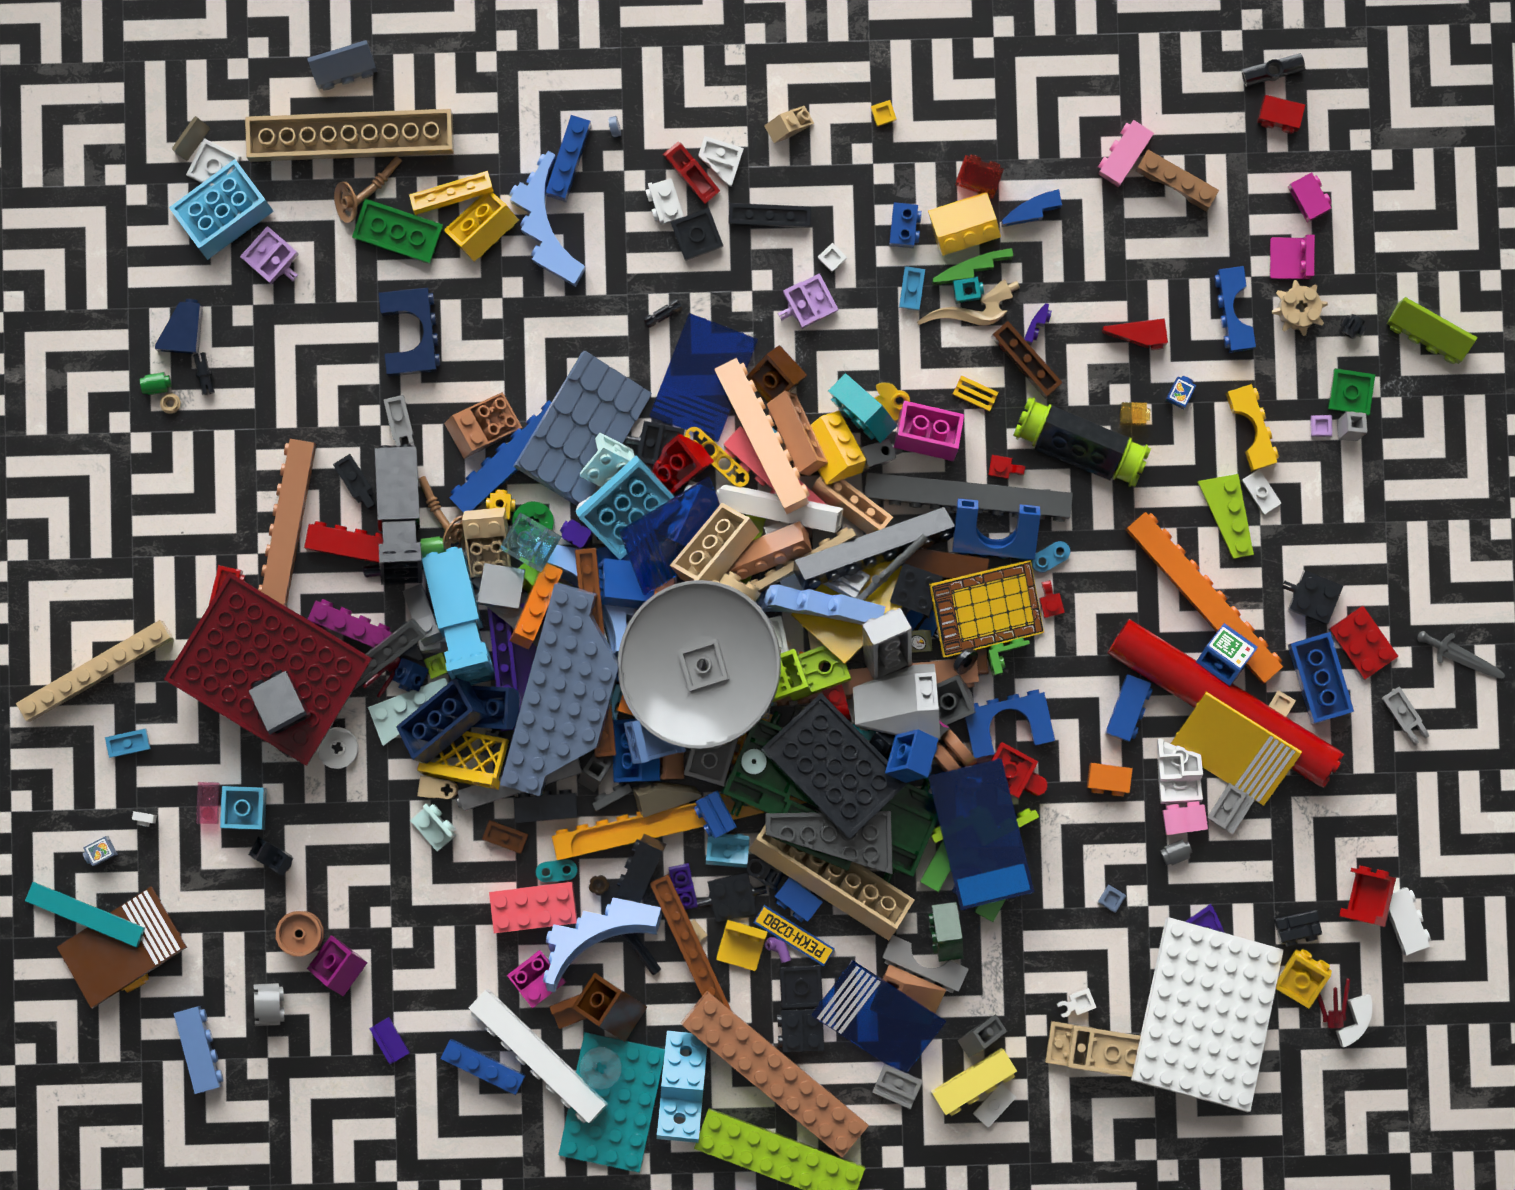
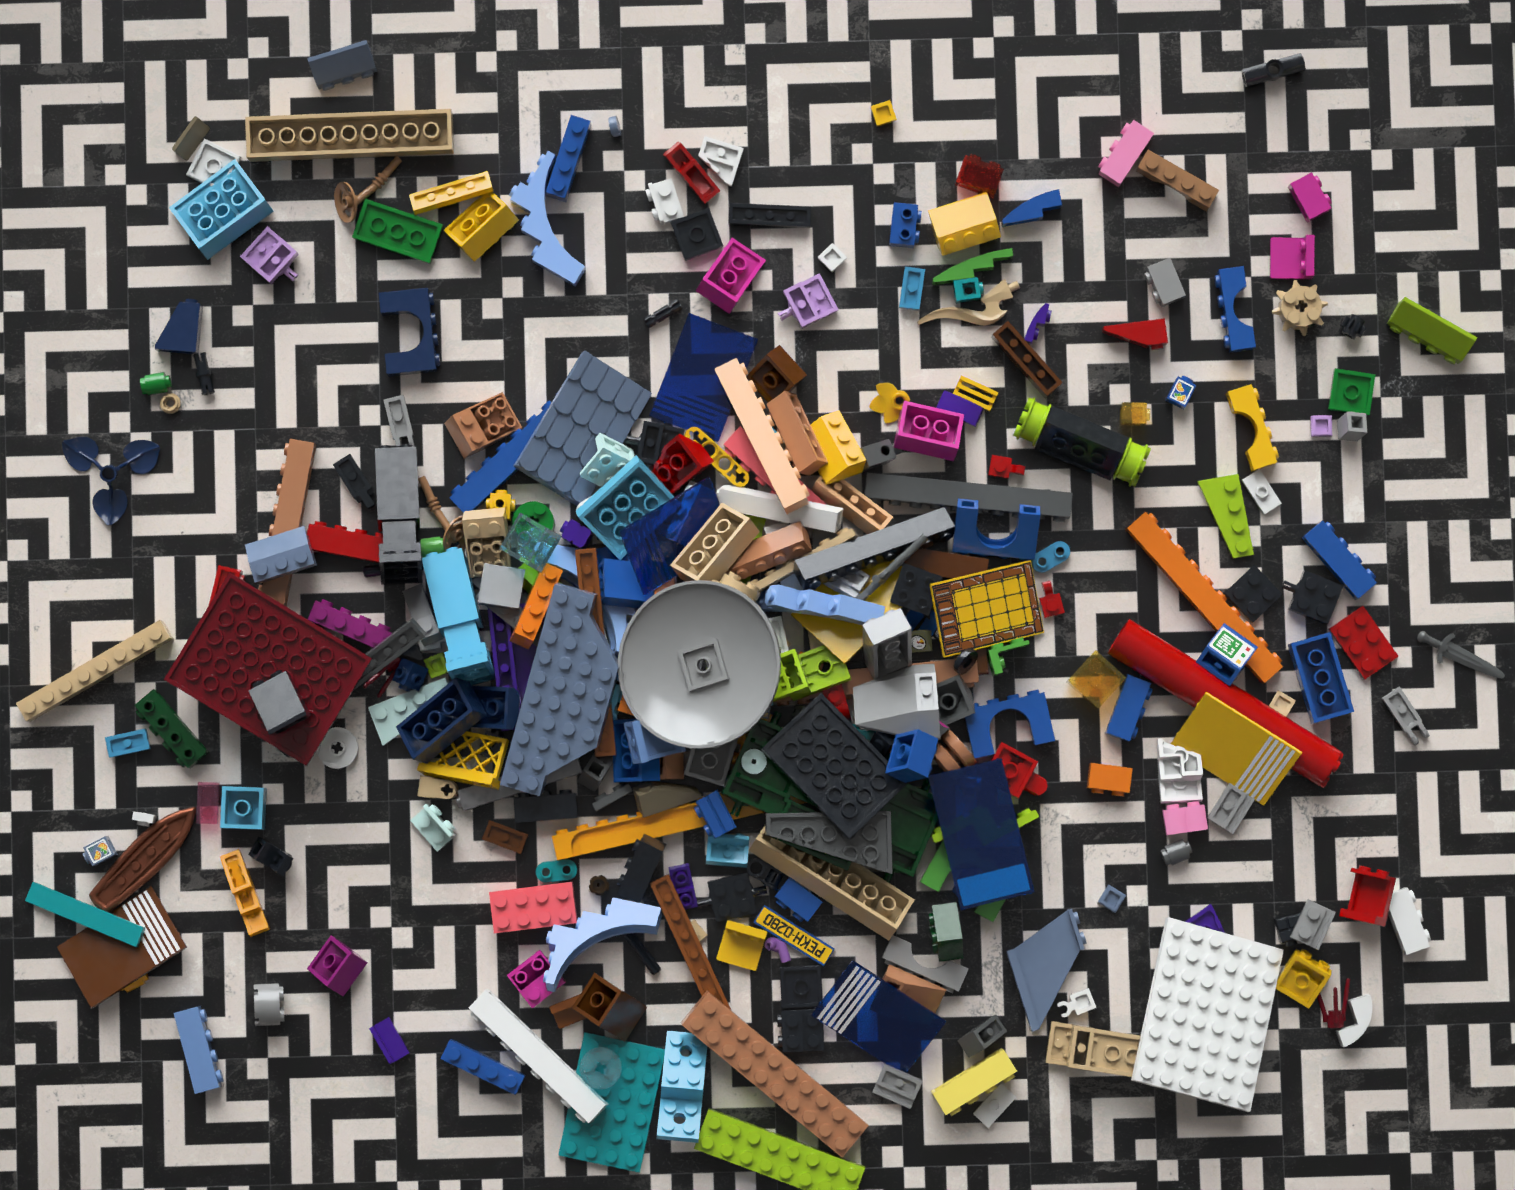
nougat wheel [276,911,324,956] -> none
tan slope [764,106,814,143] -> none
brick [828,373,898,443] -> none
red brick [1257,95,1305,134] -> none
none -> dark blue plant [62,436,160,526]
none -> copper piece [89,807,196,912]
none -> dark green brick [134,689,210,769]
none -> light orange slope [220,849,270,937]
none -> sand blue slope [245,526,317,584]
none -> dark pink slope [696,238,766,314]
none -> dark purple slope [936,390,984,427]
none -> sand blue piece [1006,909,1087,1031]
none -> clear yellow brick [1066,650,1126,710]
none -> light grey brick [1144,258,1186,307]
none -> black plate [1224,565,1283,623]
none -> light grey plate [1290,899,1336,950]
none -> blue brick [1302,520,1377,600]

